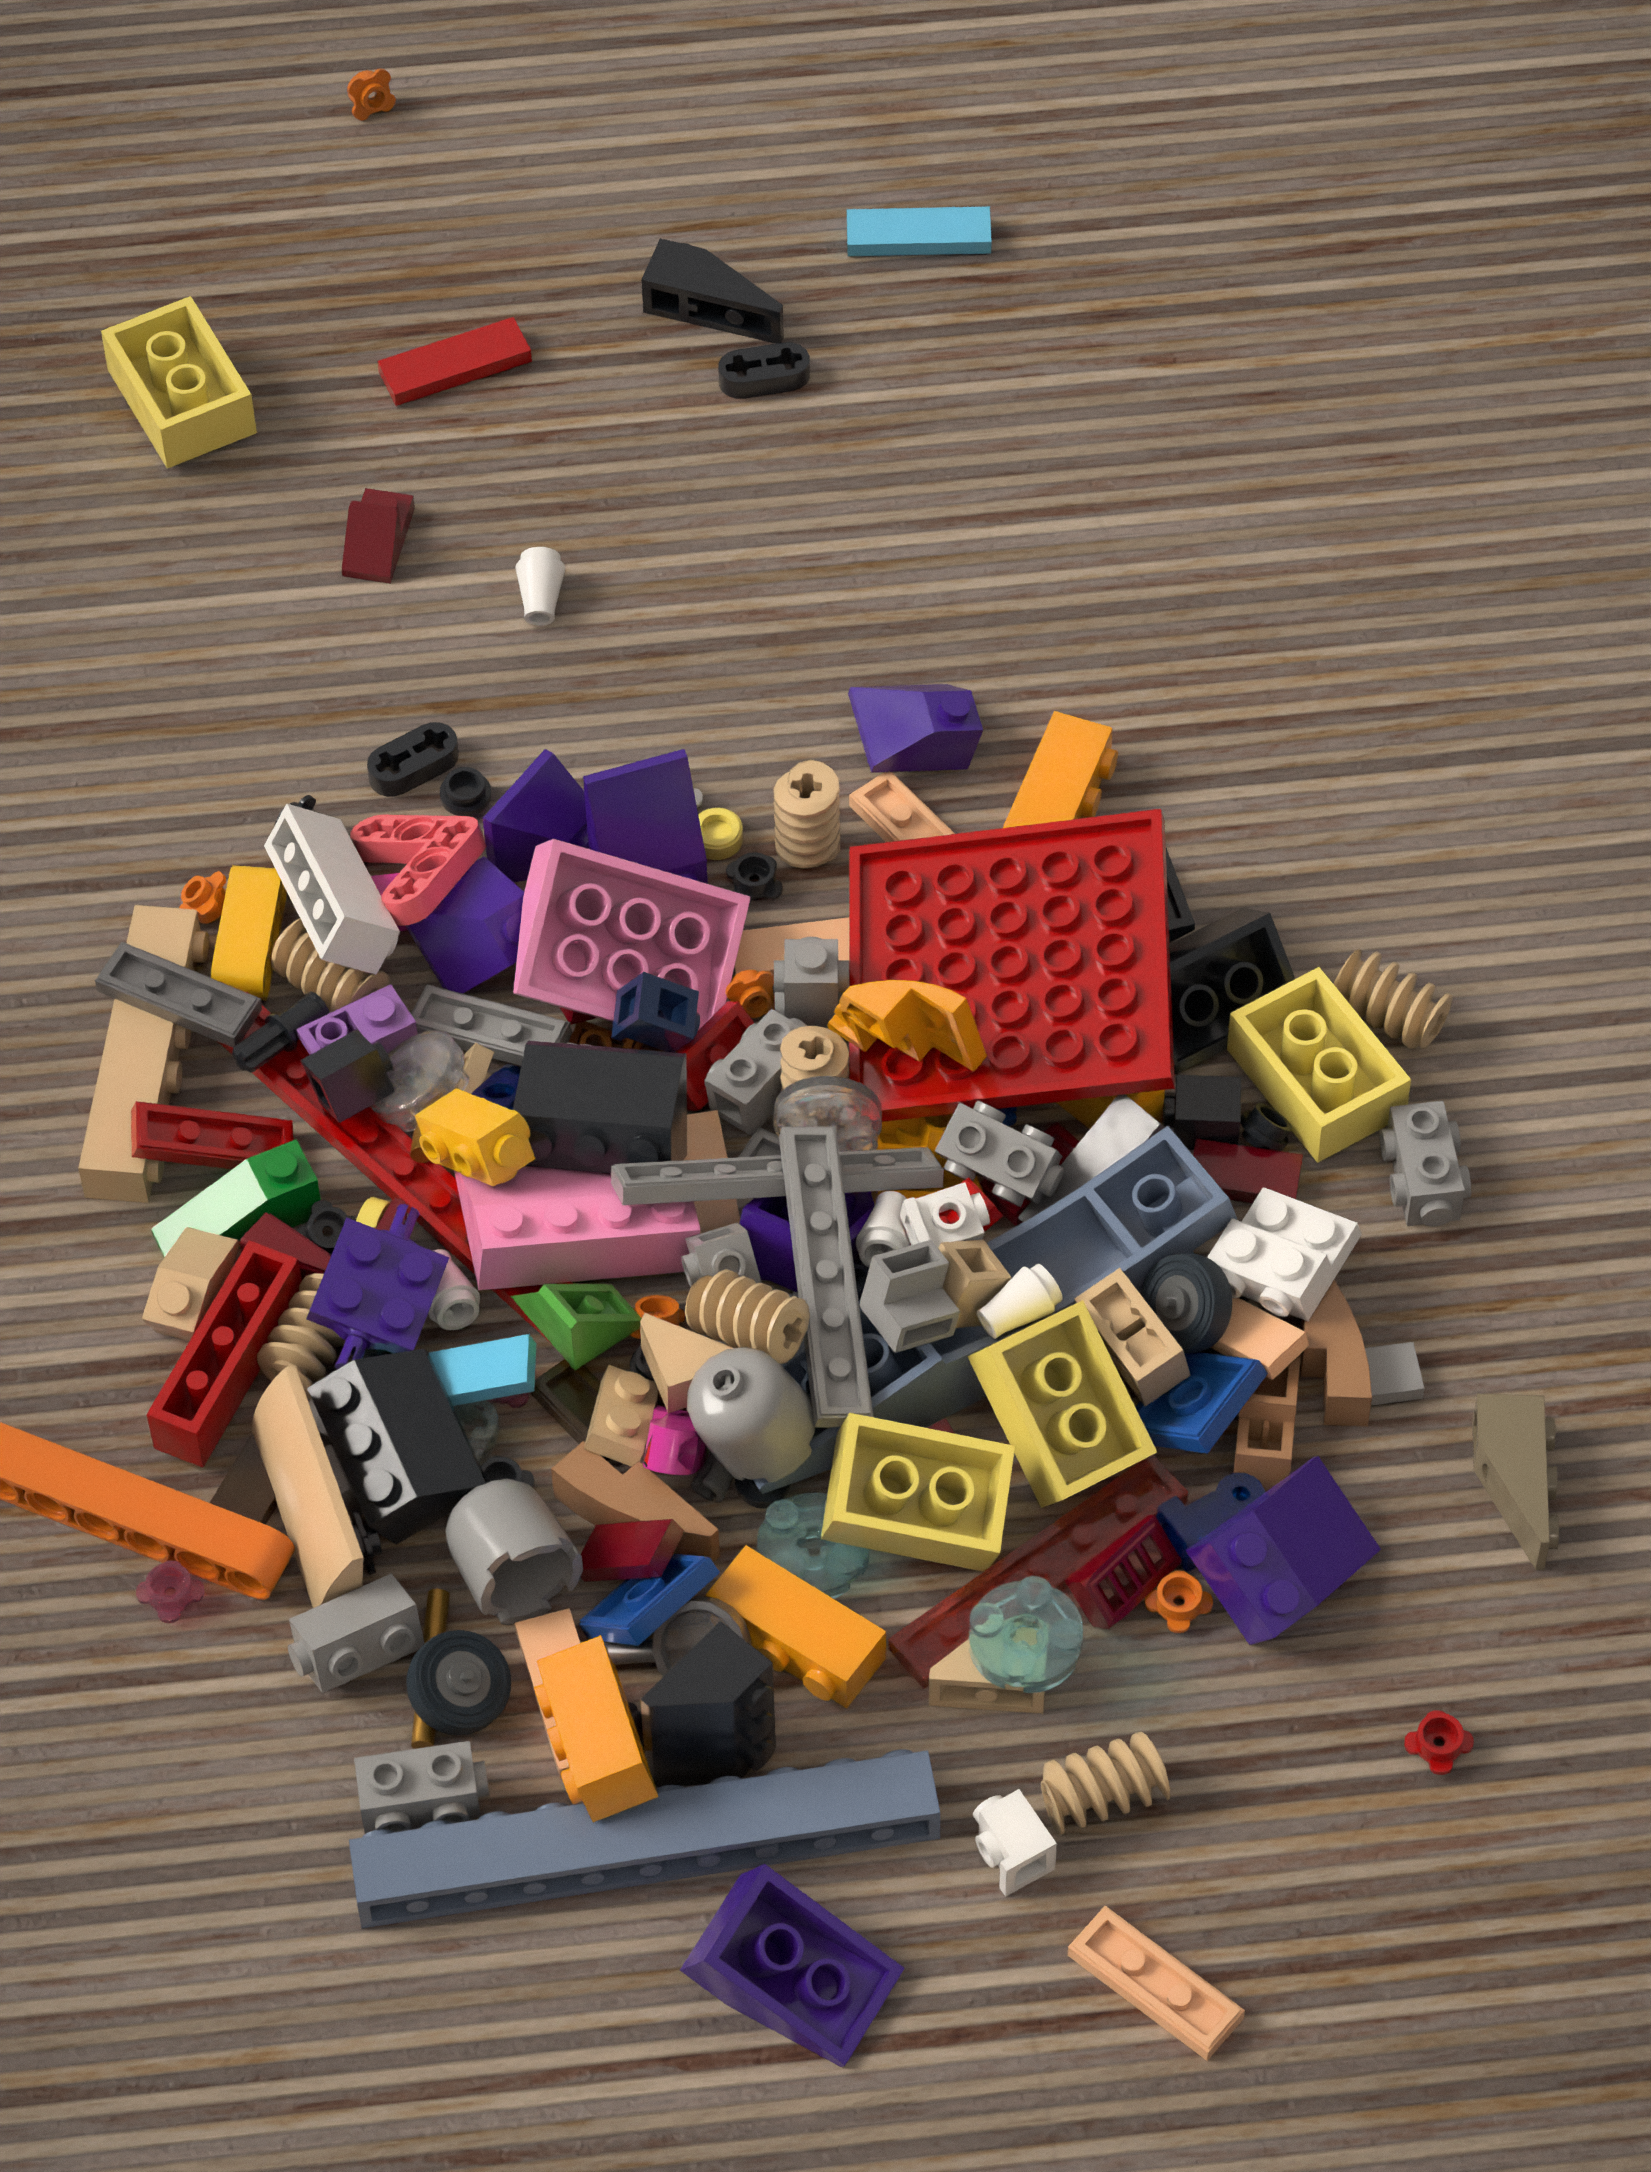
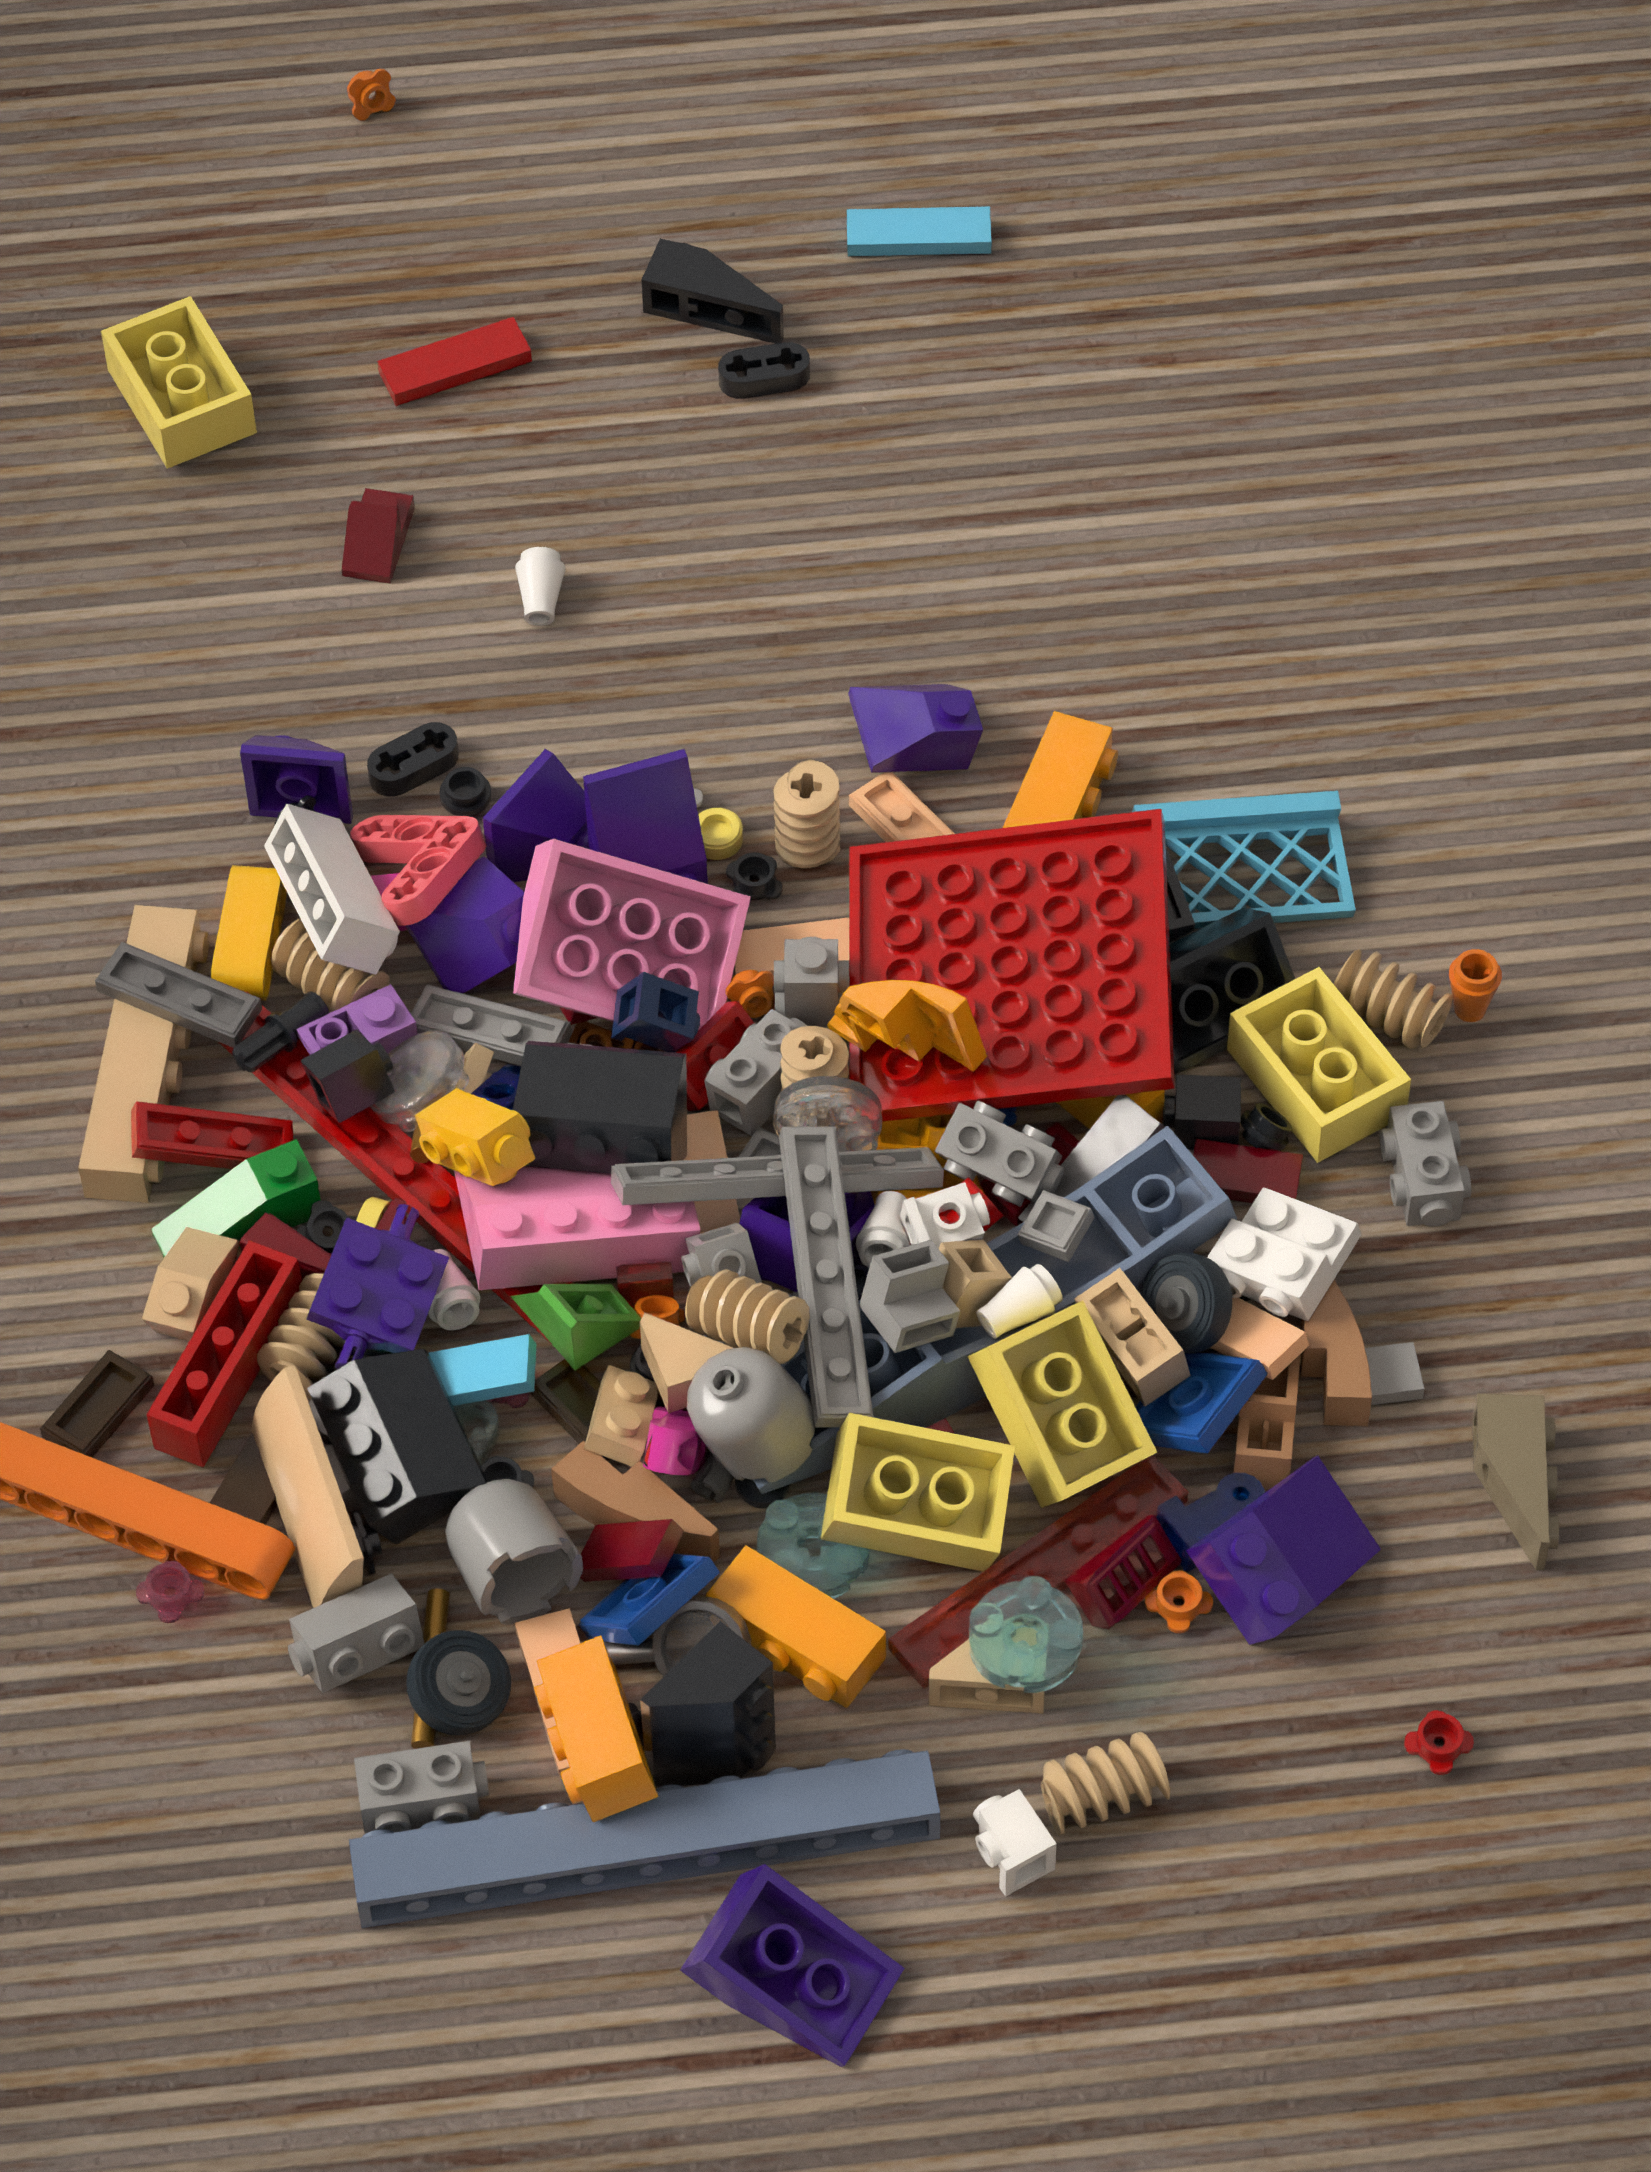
orange plate [179,871,226,924] -> none
light nougat tile [1068,1906,1245,2061] -> none
none -> dark brown tile [40,1350,155,1457]
none -> dark purple slope [240,735,353,824]
none -> clear red tile [616,1262,674,1309]
none -> light grey tile [1017,1190,1095,1262]
none -> medium azure fence [1132,791,1356,929]
none -> orange cone [1449,949,1502,1022]

